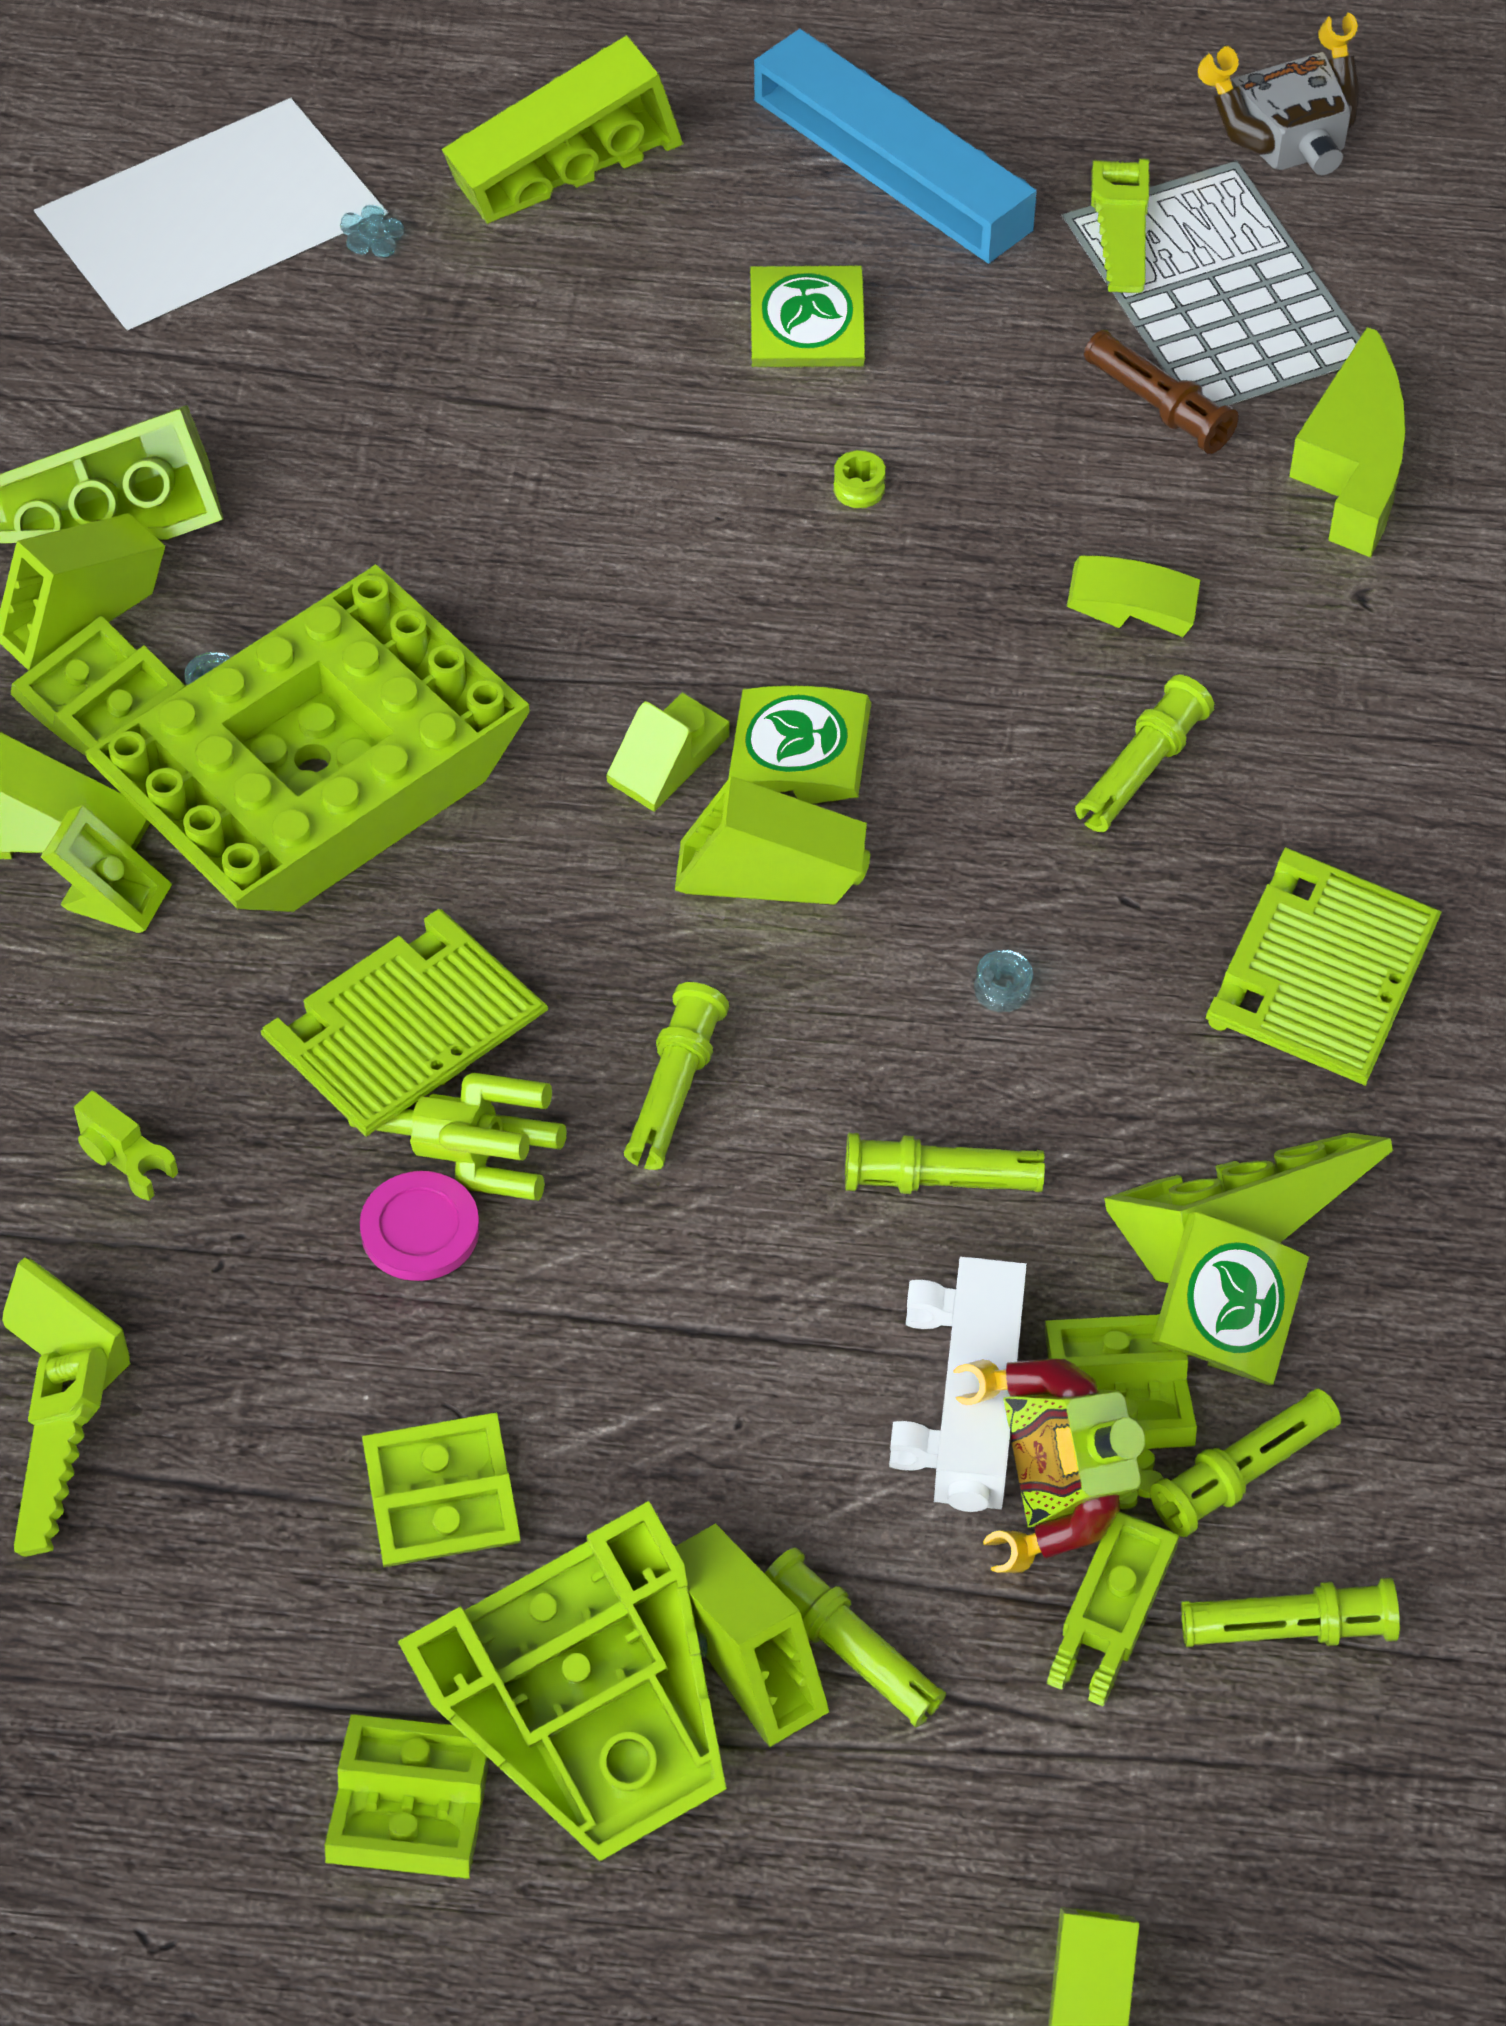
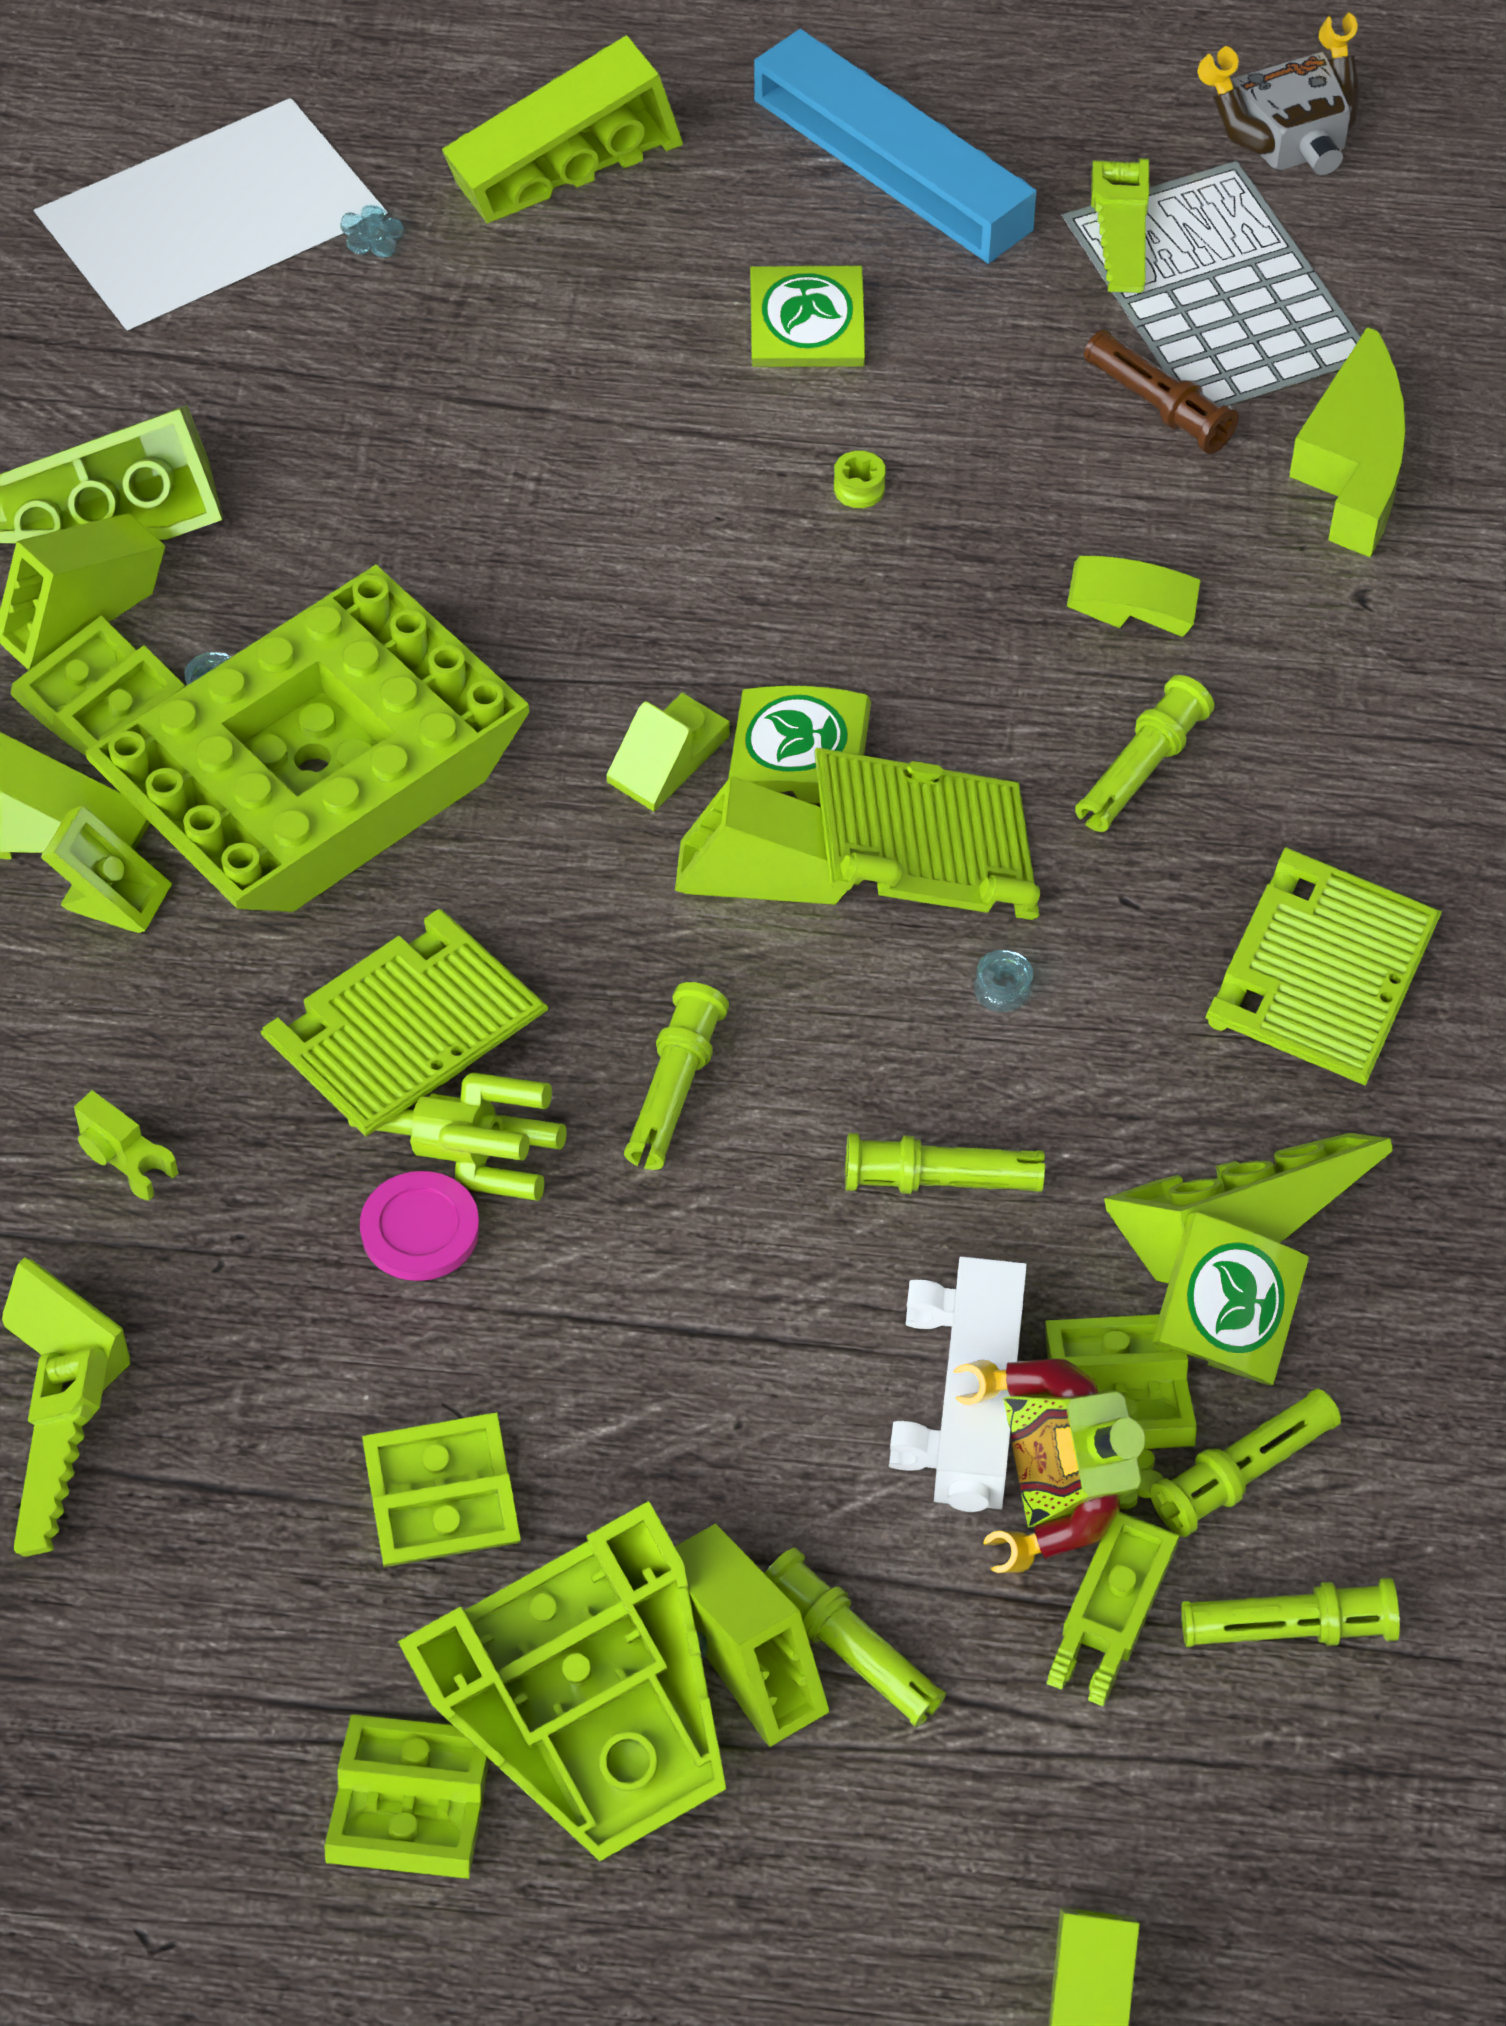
none -> lime window [814,747,1040,920]

